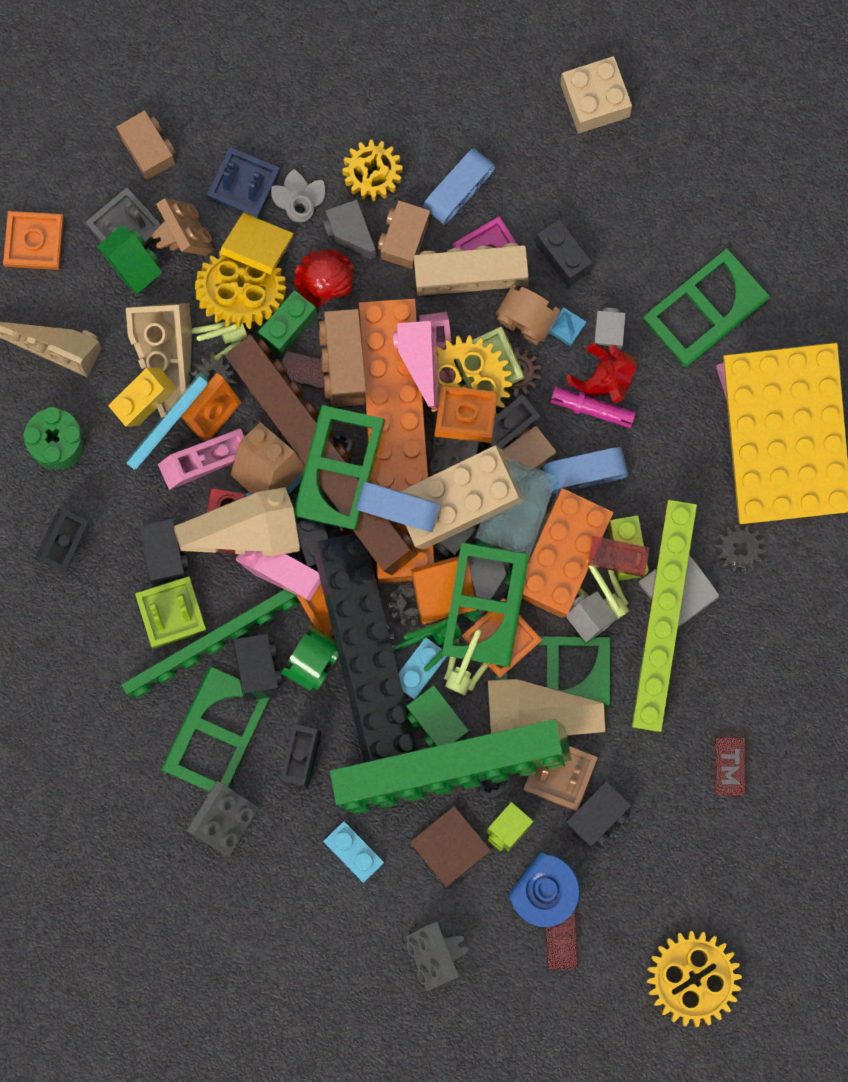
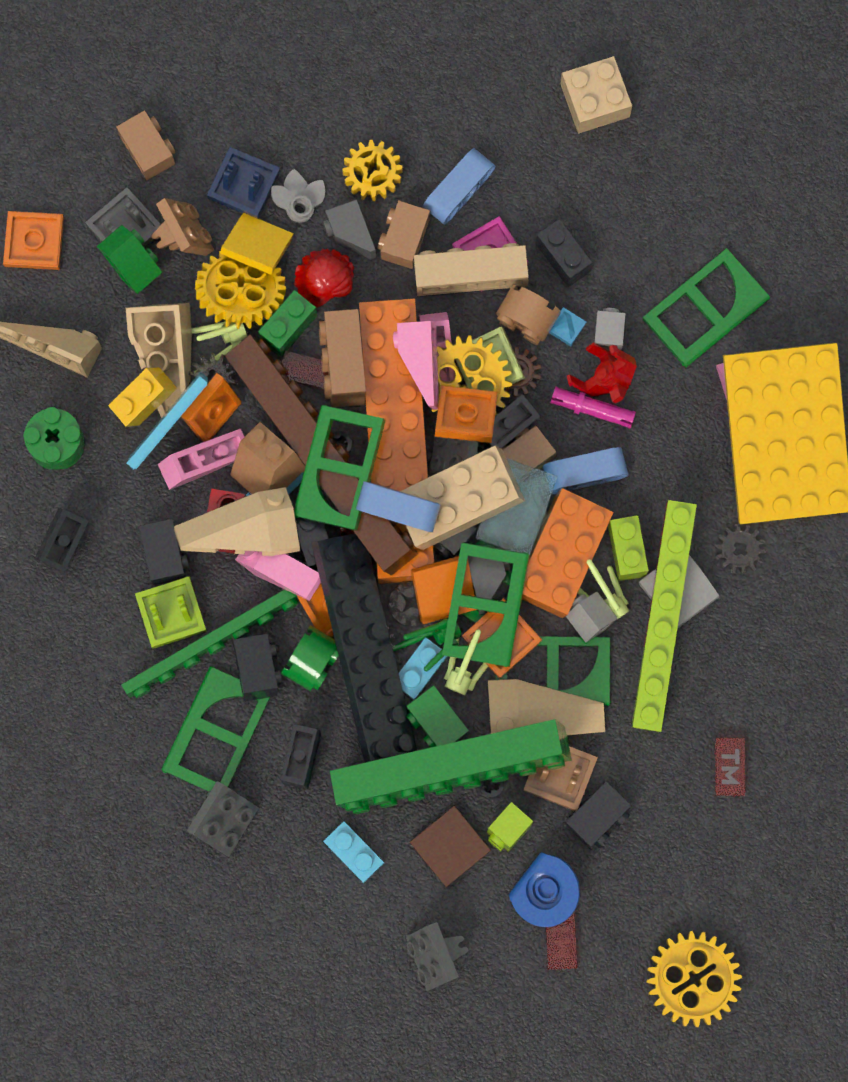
clear red tile [587,536,650,577] -> none

